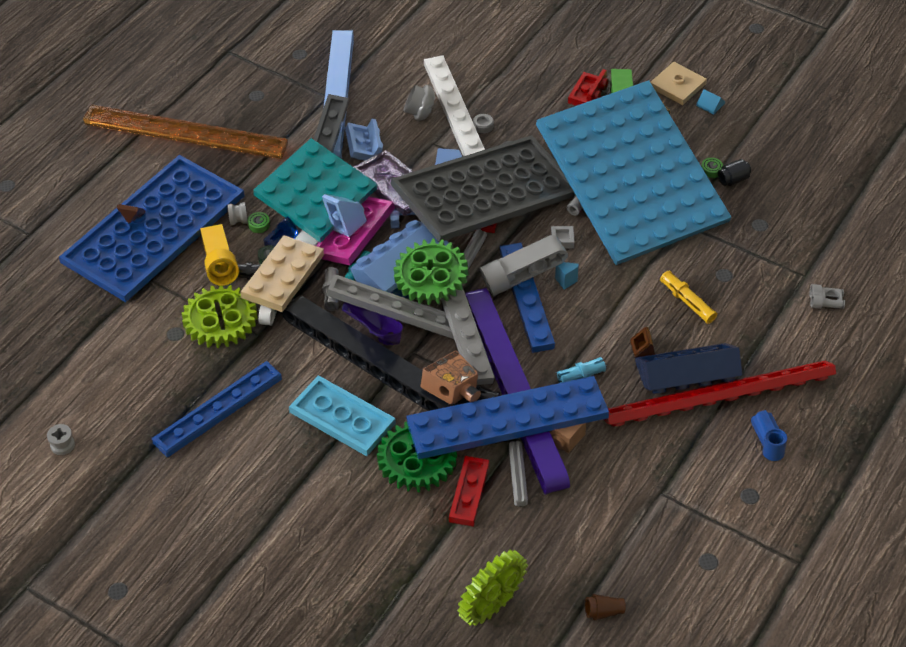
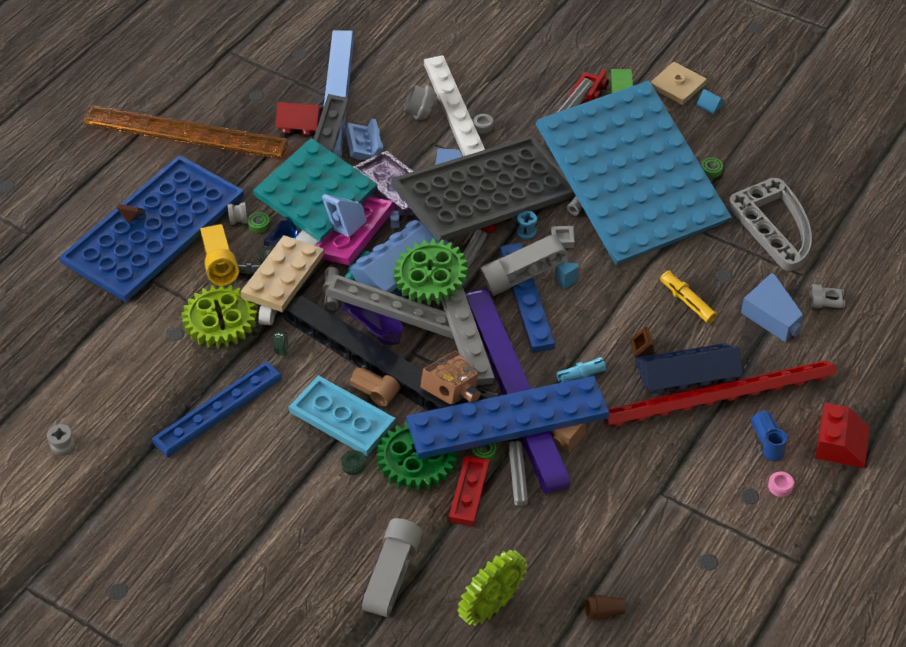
black brick [717,159,751,186] -> none
none -> clear green tile [274,332,288,355]
none -> red slope [276,102,324,135]
none -> clear green tile [341,450,366,475]
none -> medium nougat piece [350,367,401,407]
none -> light grey beam [362,518,423,618]
none -> bright green tile [472,443,497,462]
none -> dark azure bush [517,211,537,240]
none -> light grey axle [556,78,593,113]
none -> light grey beam [729,178,812,271]
none -> medium blue slope [741,273,803,342]
none -> bright pink tile [768,471,794,497]
none -> red slope [815,403,869,468]

